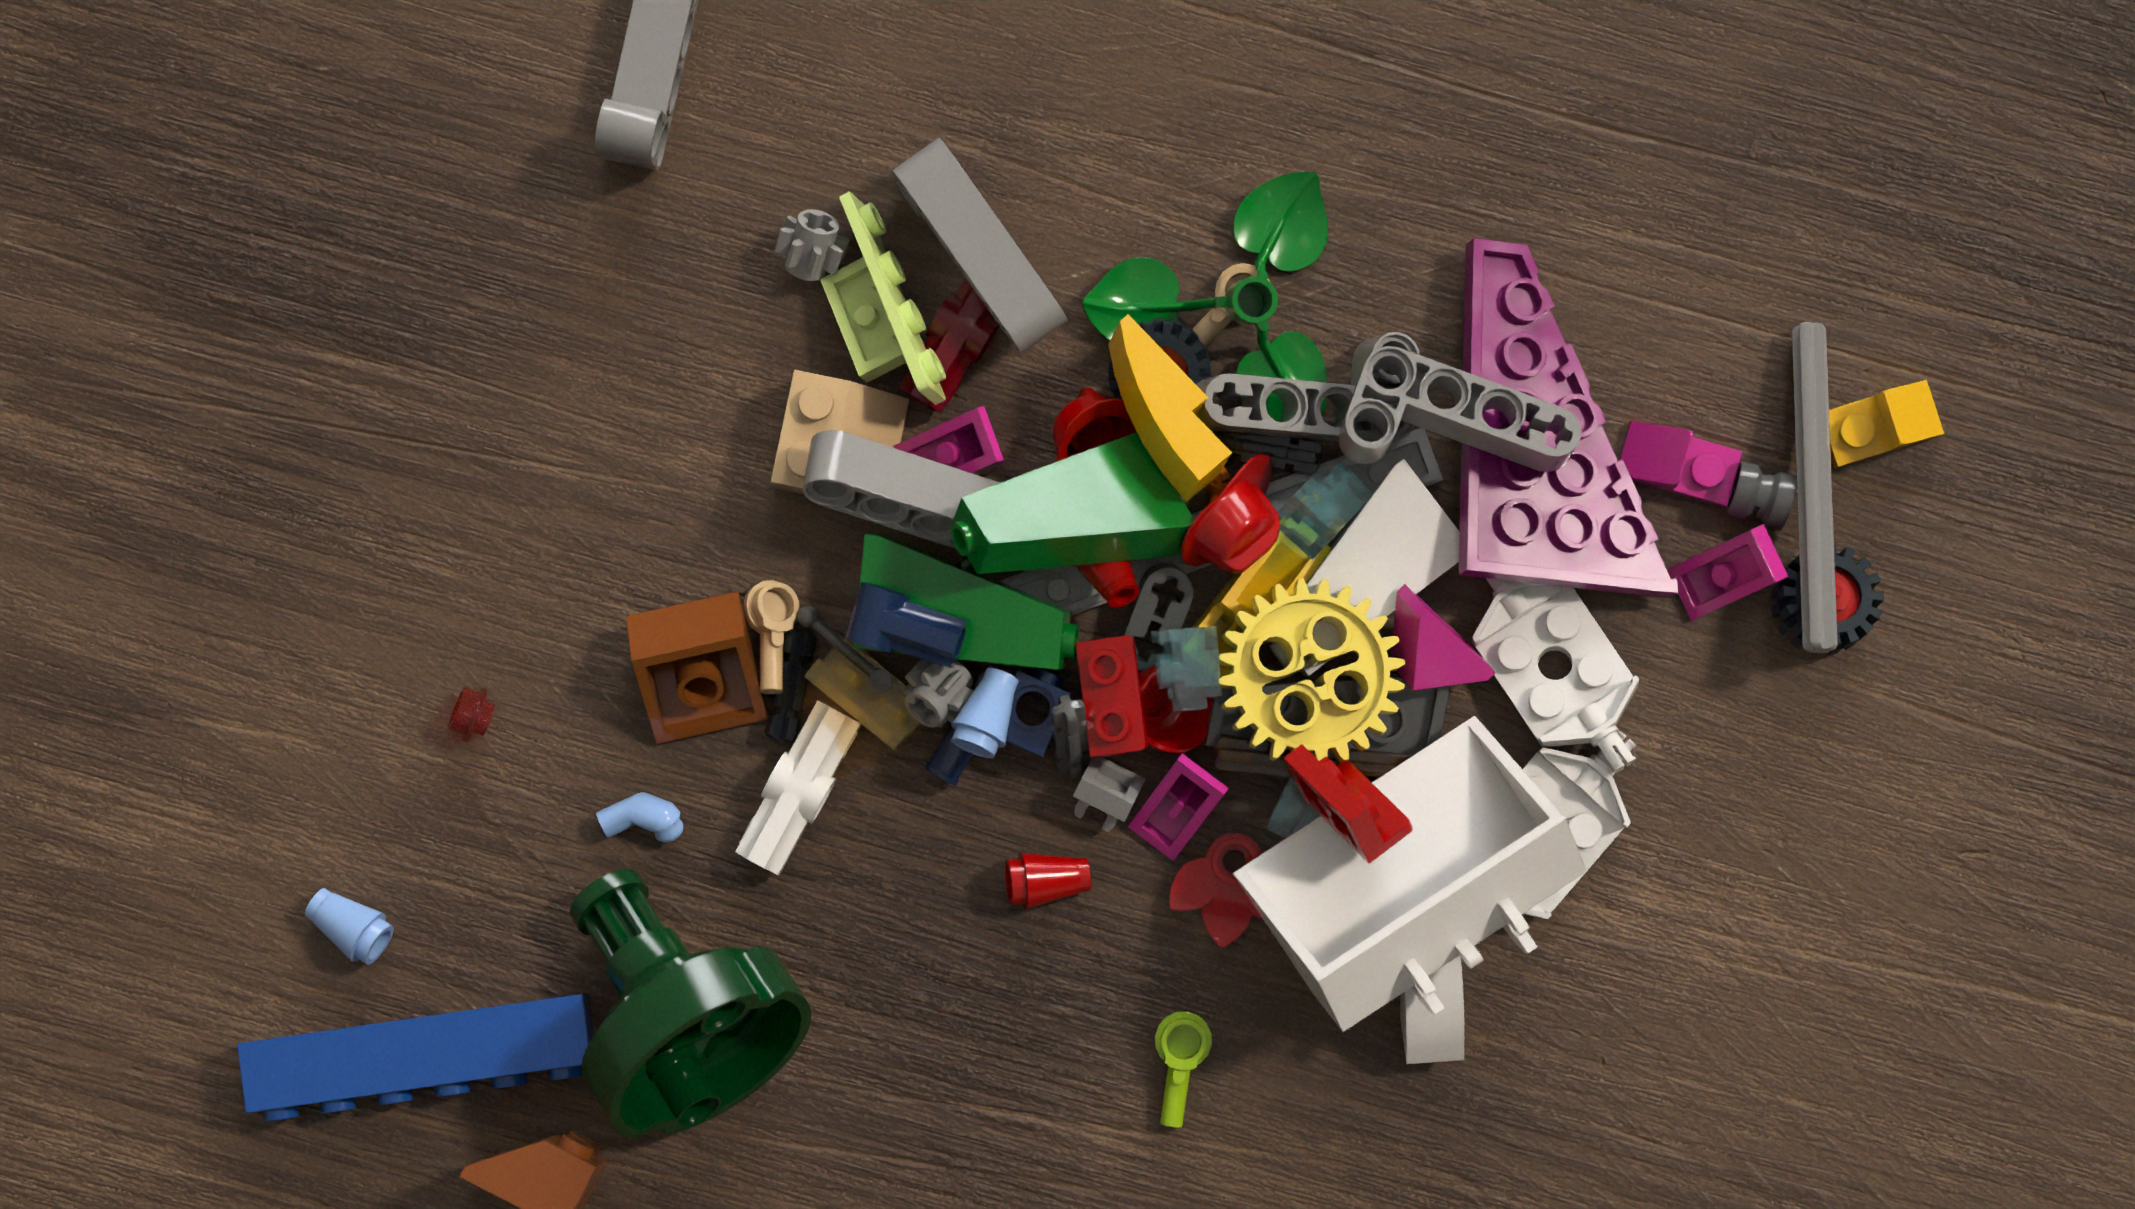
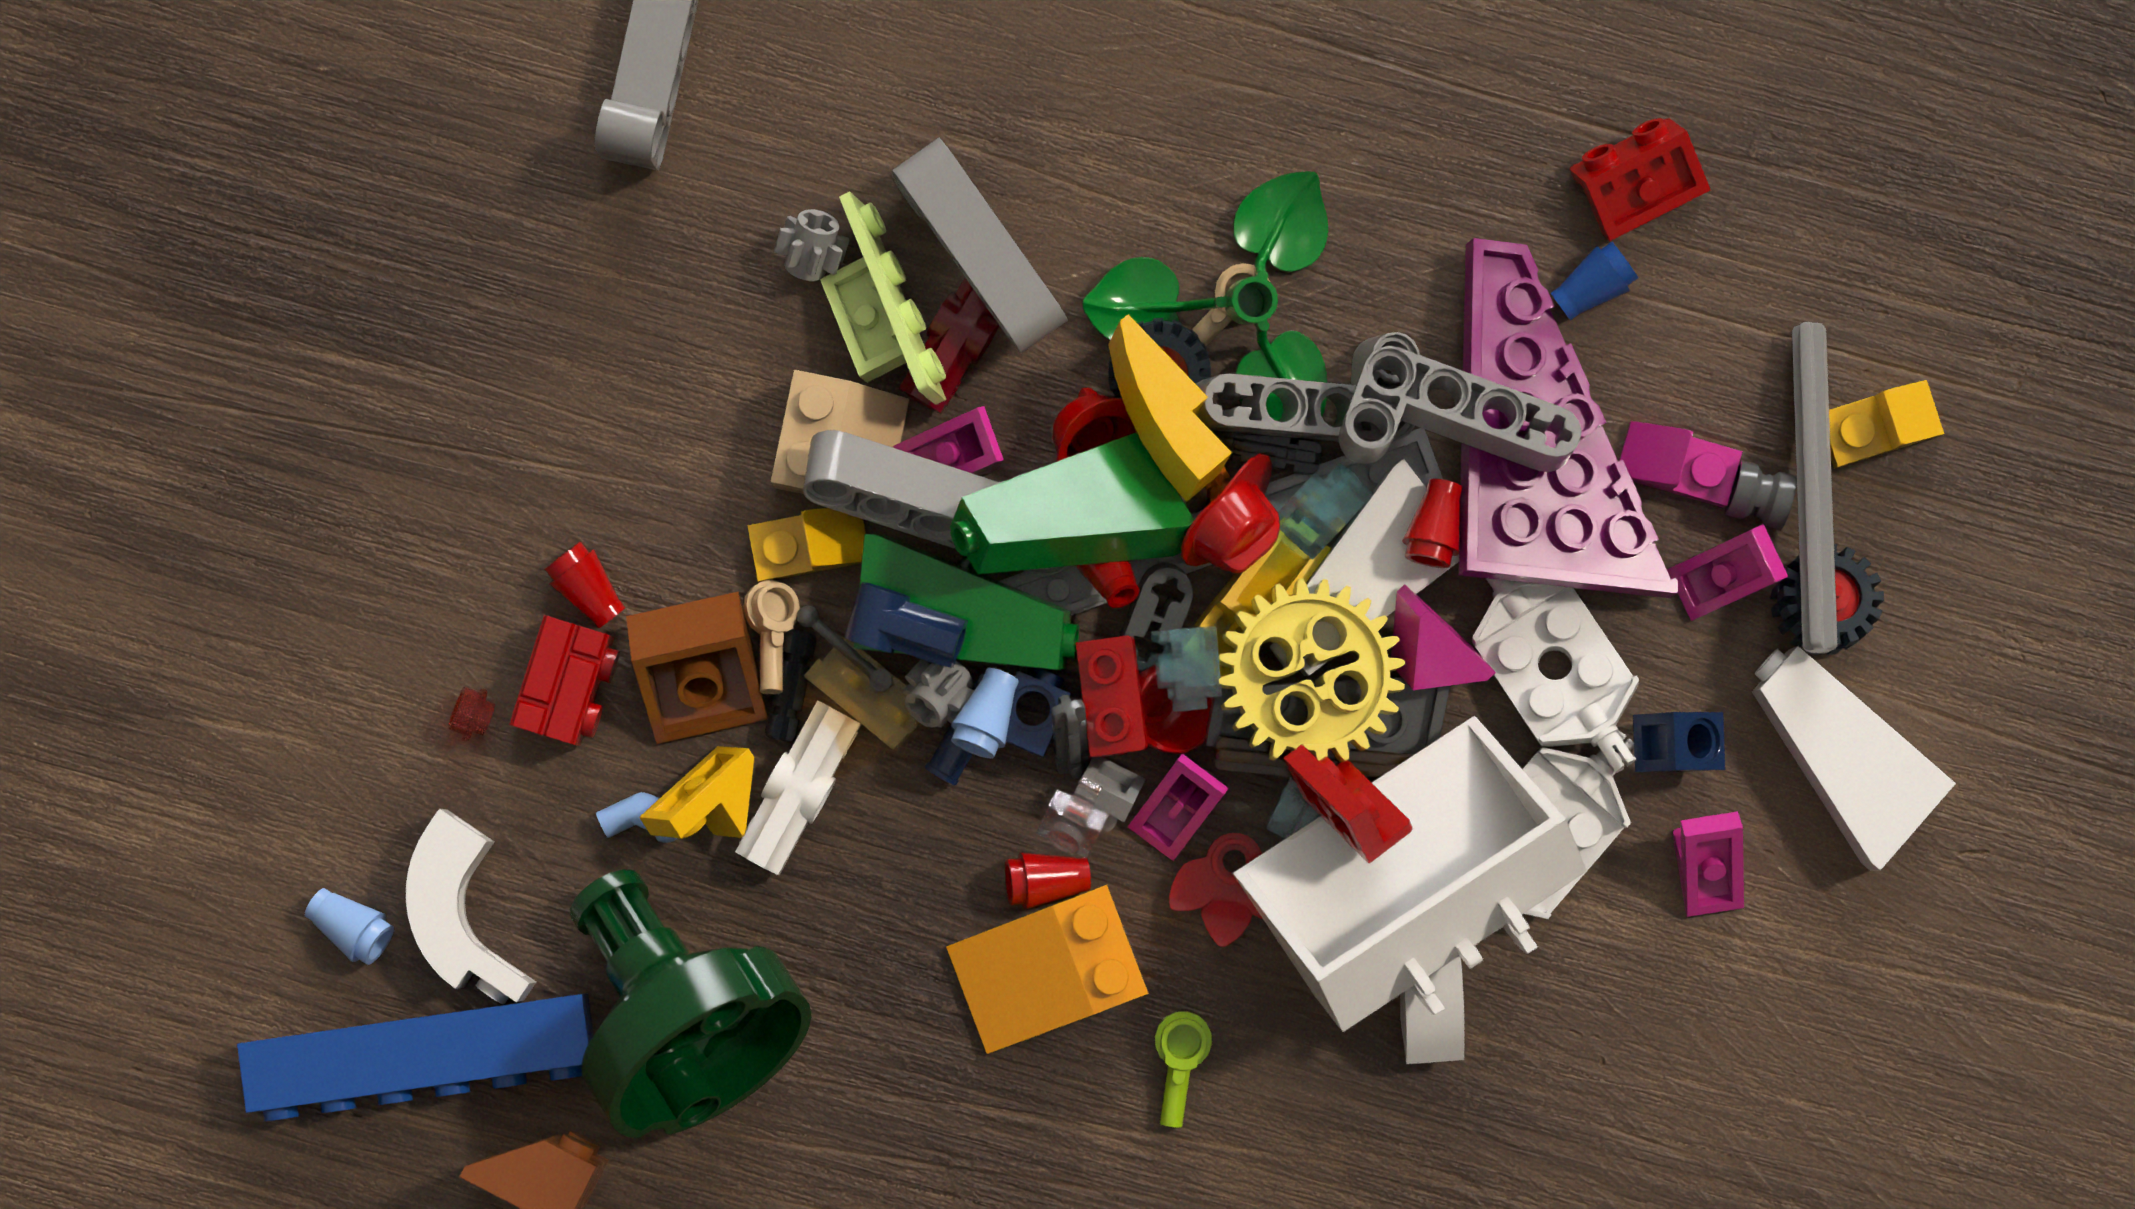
none -> white arch [406,809,536,1005]
none -> red brick [509,615,620,746]
none -> red cone [544,541,626,628]
none -> yellow slope [639,746,754,839]
none -> yellow slope [747,508,866,583]
none -> light orange slope [946,885,1149,1054]
none -> clear plate [1036,777,1109,858]
none -> red cone [1402,478,1462,568]
none -> blue cone [1551,241,1639,321]
none -> red bracket [1569,118,1711,241]
none -> dark blue brick [1633,712,1725,772]
none -> dark pink slope [1673,811,1744,917]
none -> white slope [1752,646,1956,871]

